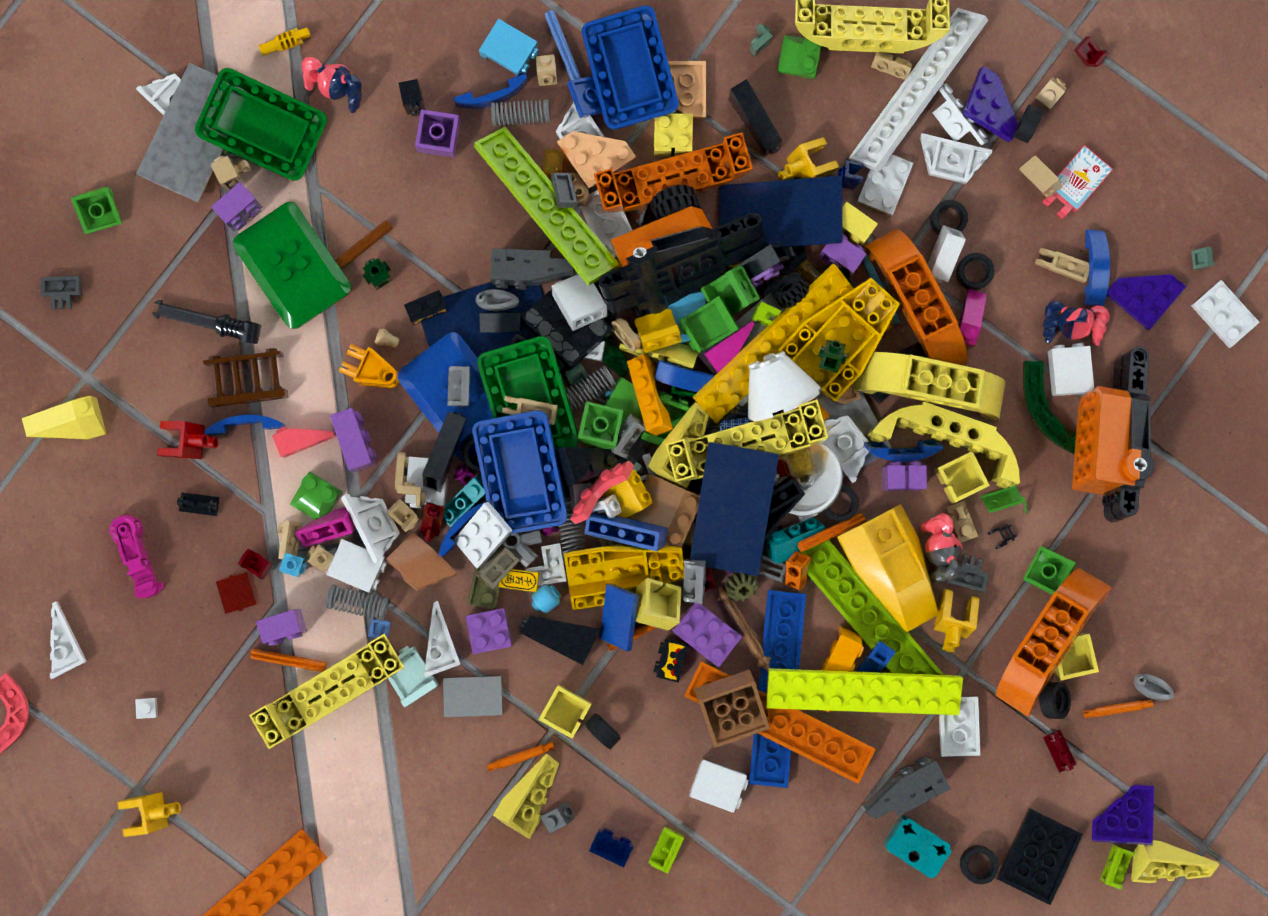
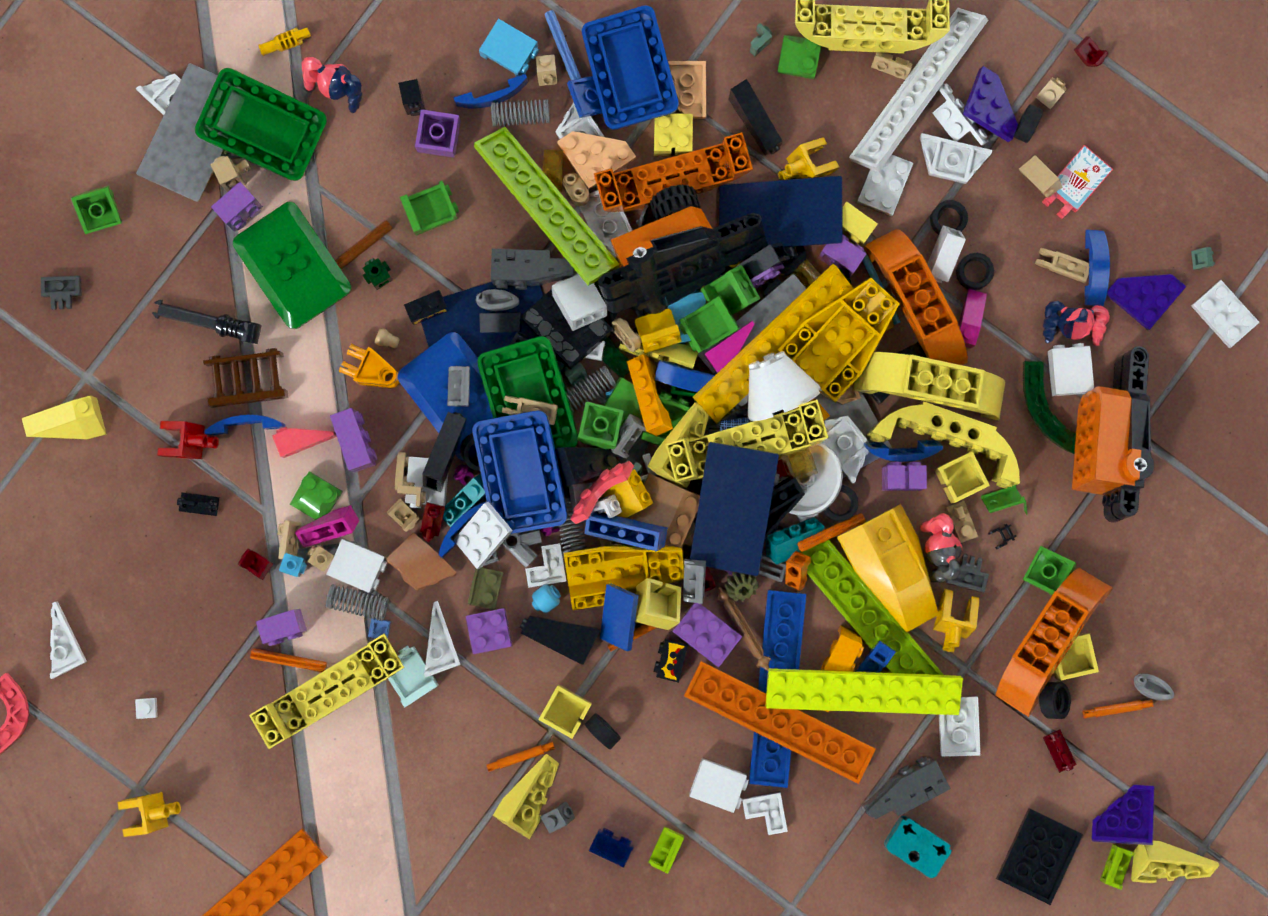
dark pink piece [109,514,165,598] -> none
clear red piece [216,572,256,614] -> none
white wing [341,494,400,564] -> none
light grey tile [443,676,503,717] -> none
dark tan hinge [475,547,519,589] -> none
yellow tile [499,569,540,592] -> none
dark grey tile [551,173,578,208] -> none
medium nougat slope [694,669,770,748] -> none
lime hinge [750,302,781,326] -> none
black tyre [772,272,809,309] -> none
dark green brick [818,339,848,373] -> none
clear blue window [838,159,864,190] -> none
black tyre [960,845,999,885] -> none
none -> bright green panel [400,181,459,236]
none -> white plate [742,792,788,835]

